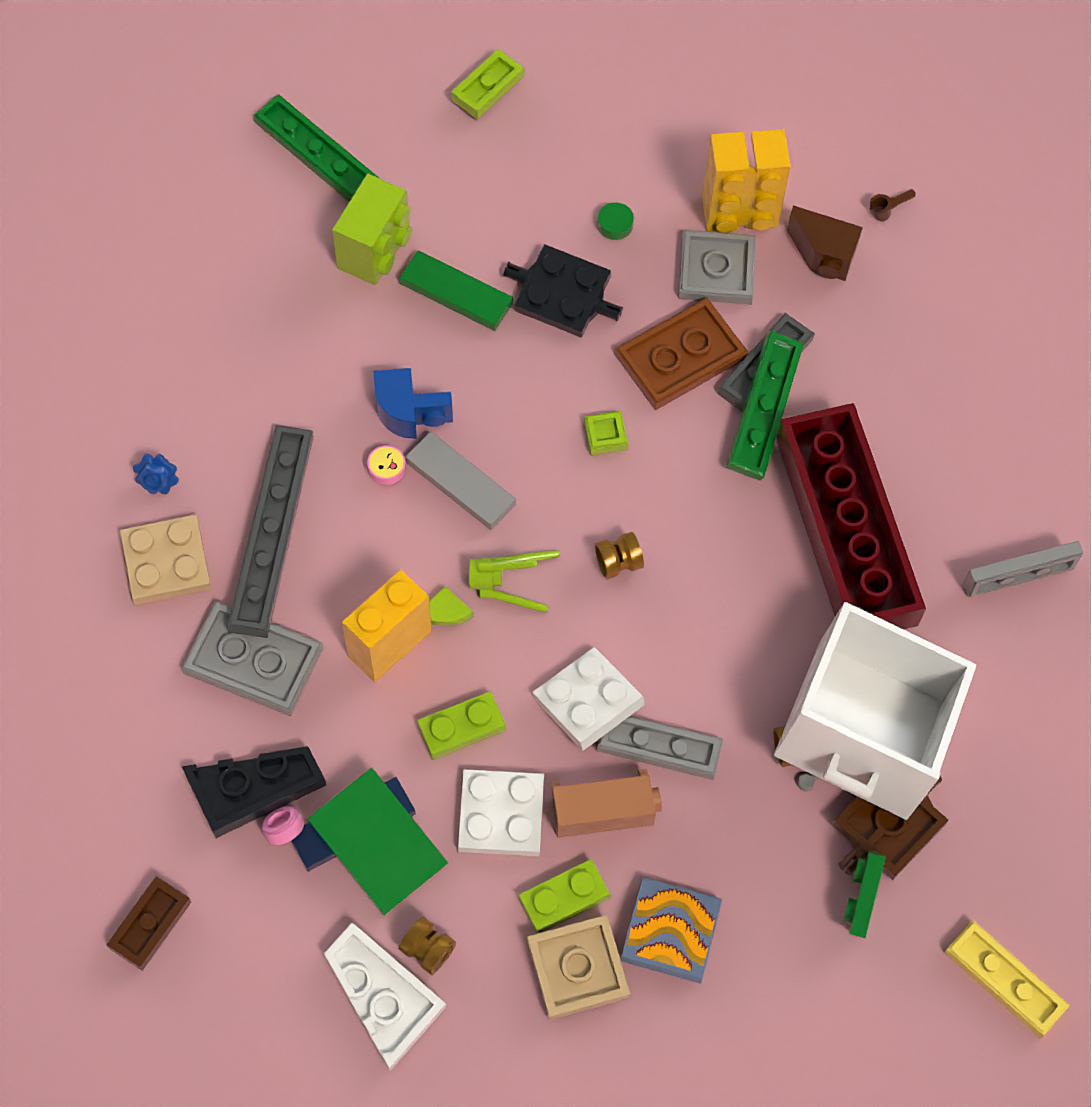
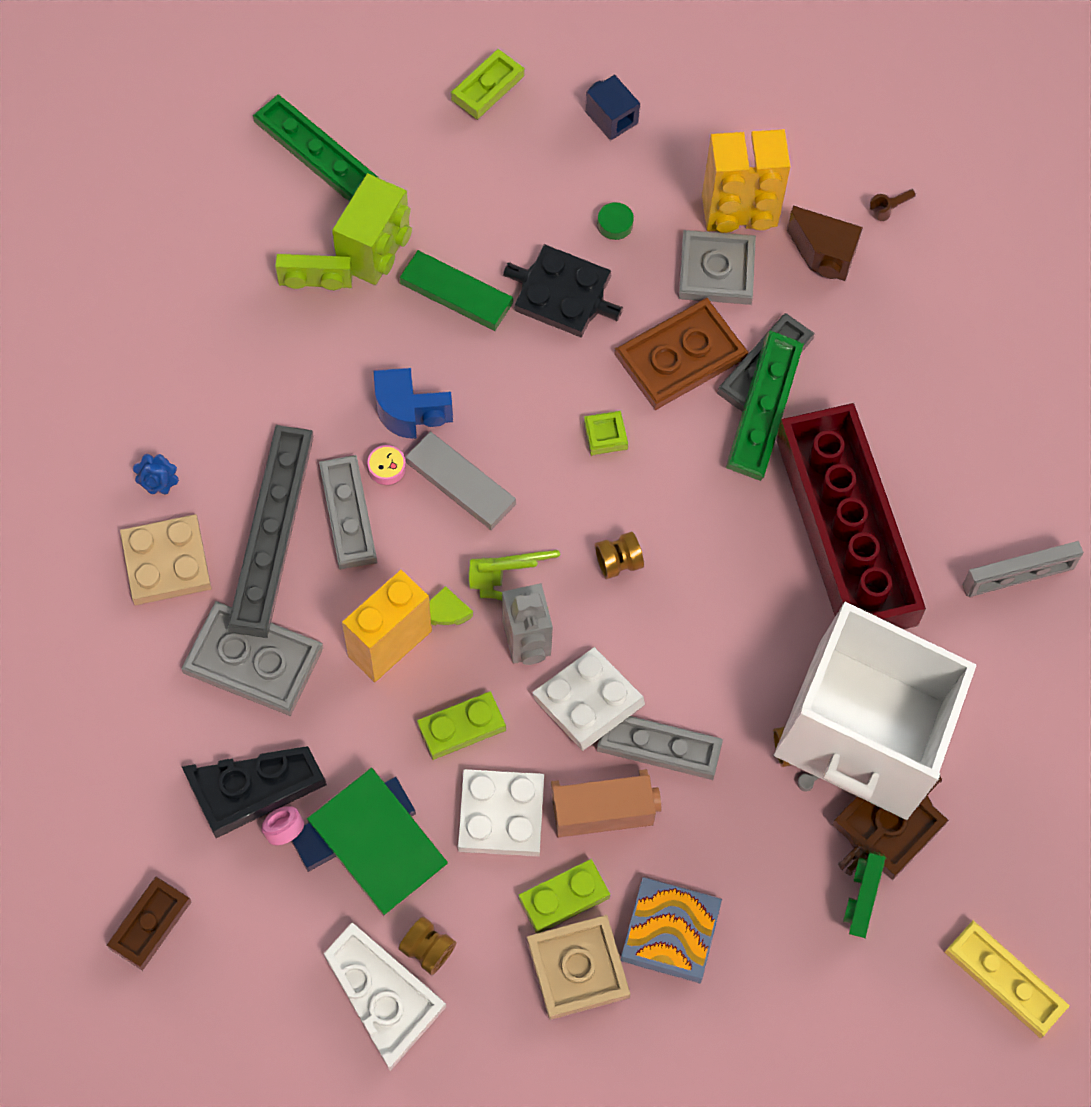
none -> lime plate [276,254,353,290]
none -> light grey tile [319,455,377,570]
none -> light grey hinge [502,583,553,665]
none -> dark blue brick [585,74,640,141]

